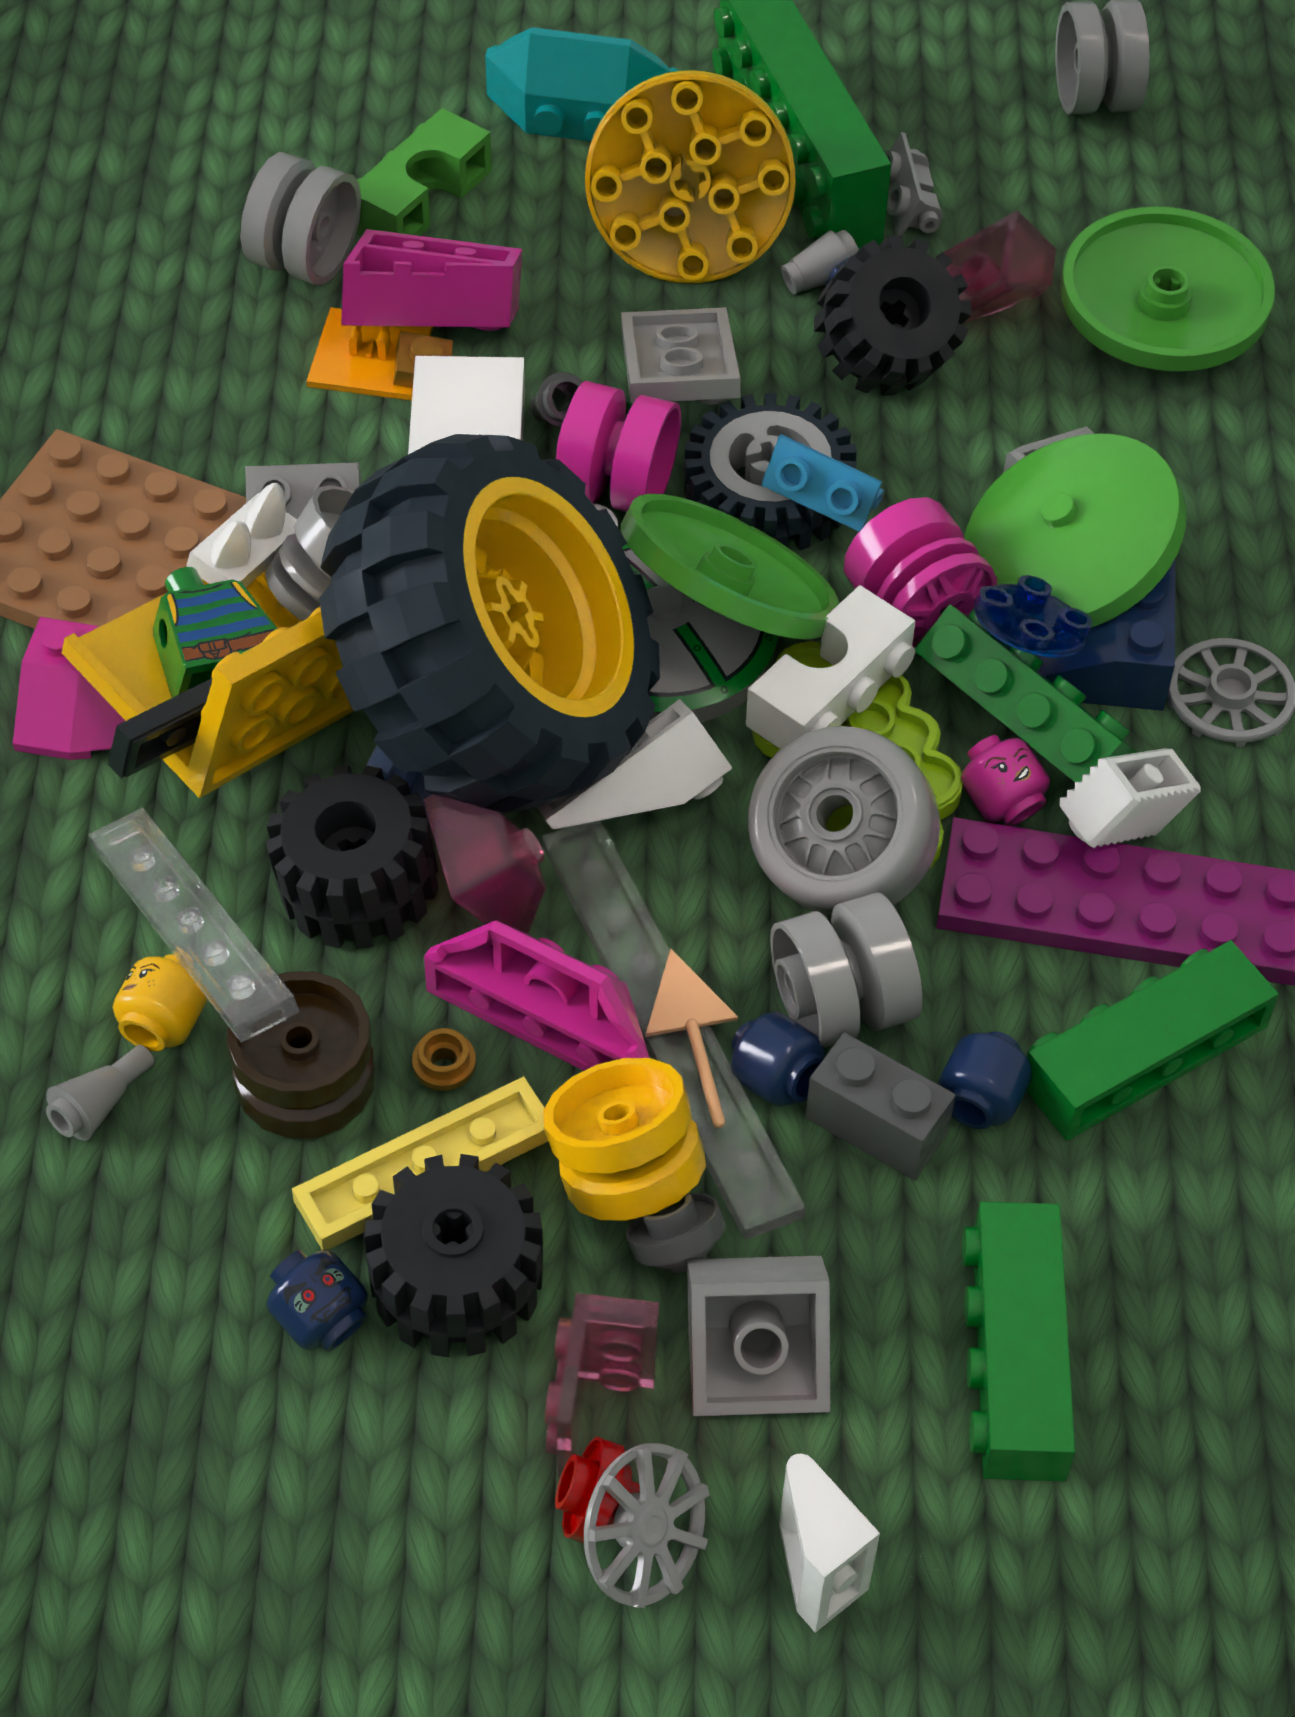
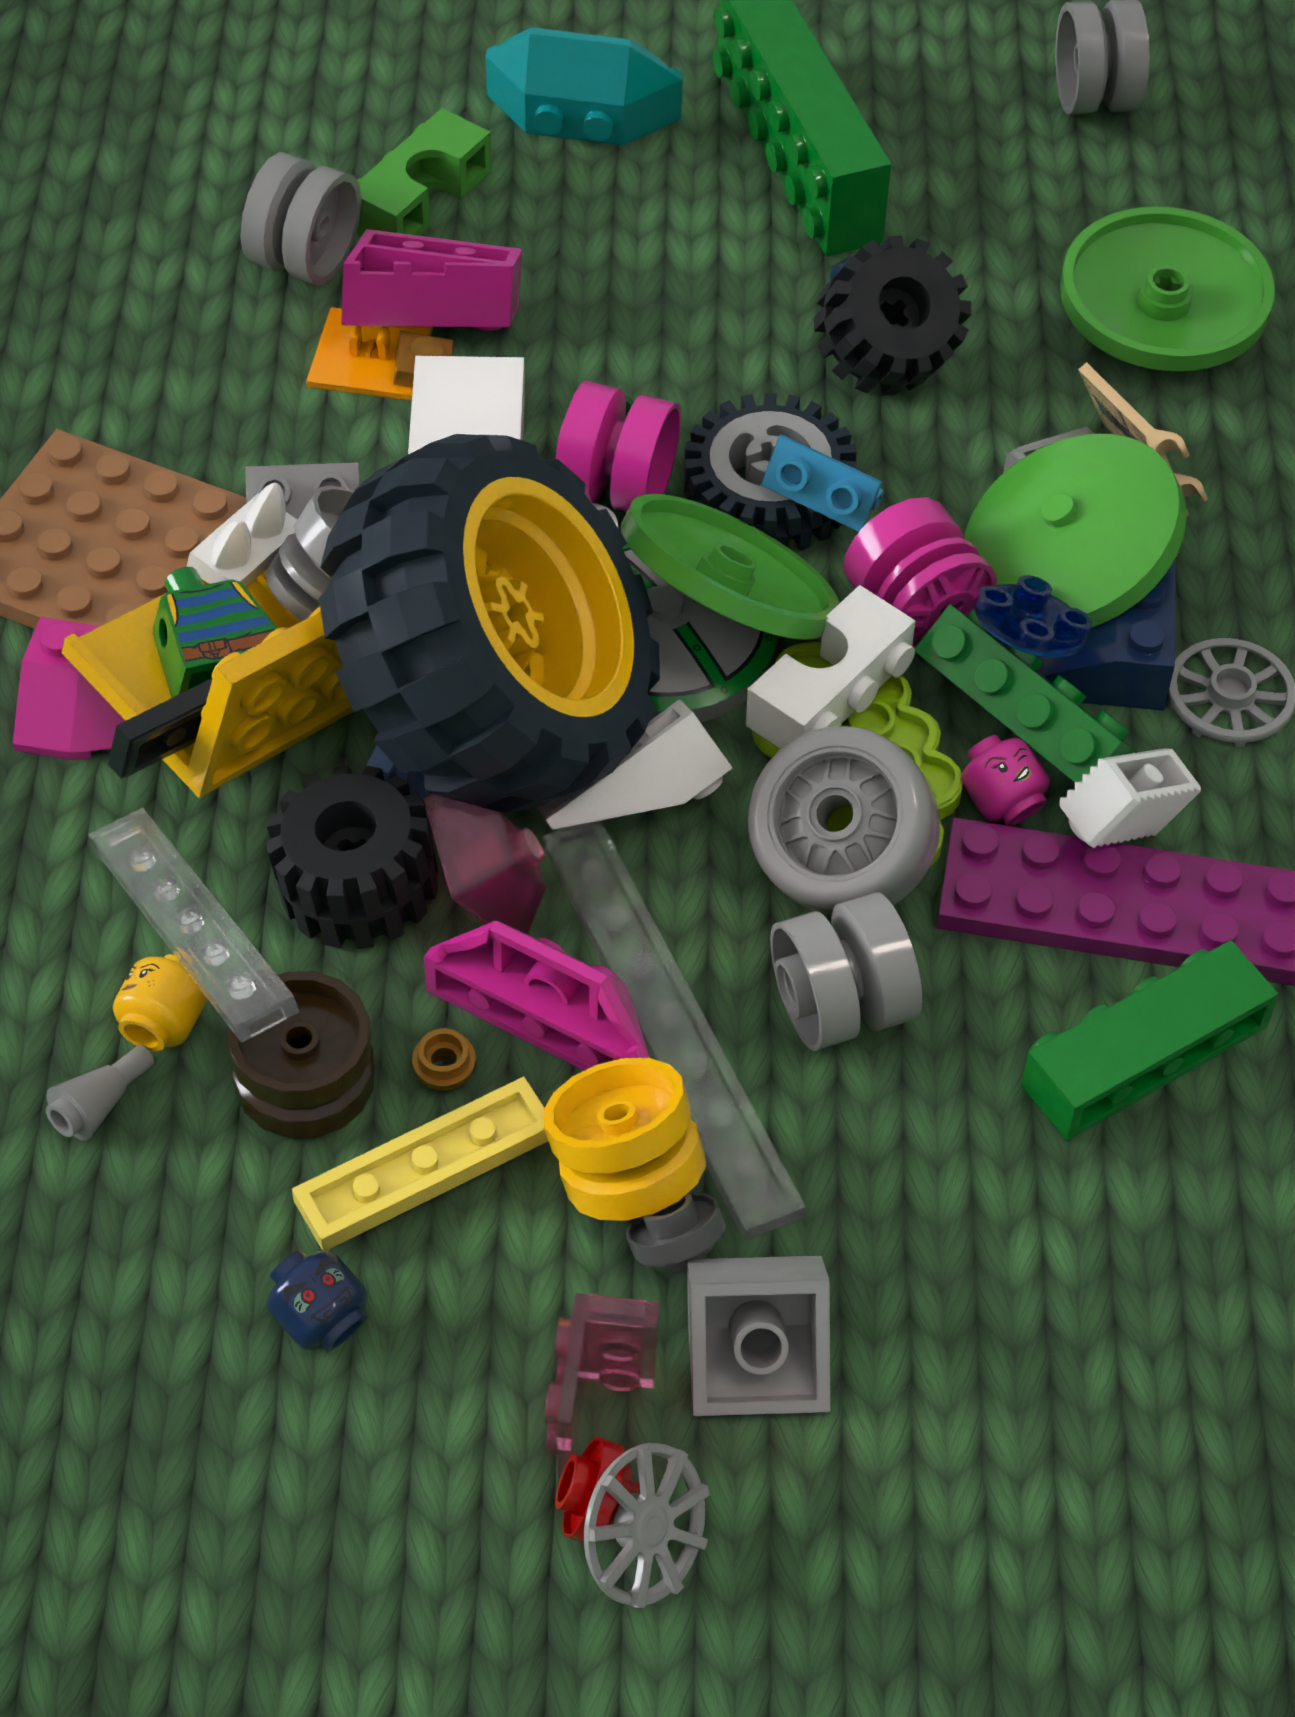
black wheel [364,1154,543,1358] -> none
dark grey cone [530,372,583,427] -> none
yellow bracket [585,70,795,284] -> none
light grey plate [621,307,741,404] -> none
light nougat piece [645,948,738,1128] -> none
dark blue head [731,1012,825,1107] -> none
white tile [779,1453,880,1633] -> none
light grey cone [780,230,859,294] -> none
dark grey brick [805,1032,956,1181] -> none
light grey hinge [885,132,943,236] -> none
clear pink slope [936,210,1056,323] -> none
dark blue head [938,1032,1033,1129] -> none
green brick [962,1201,1075,1481] -> none
none -> tan flag [1078,362,1208,516]

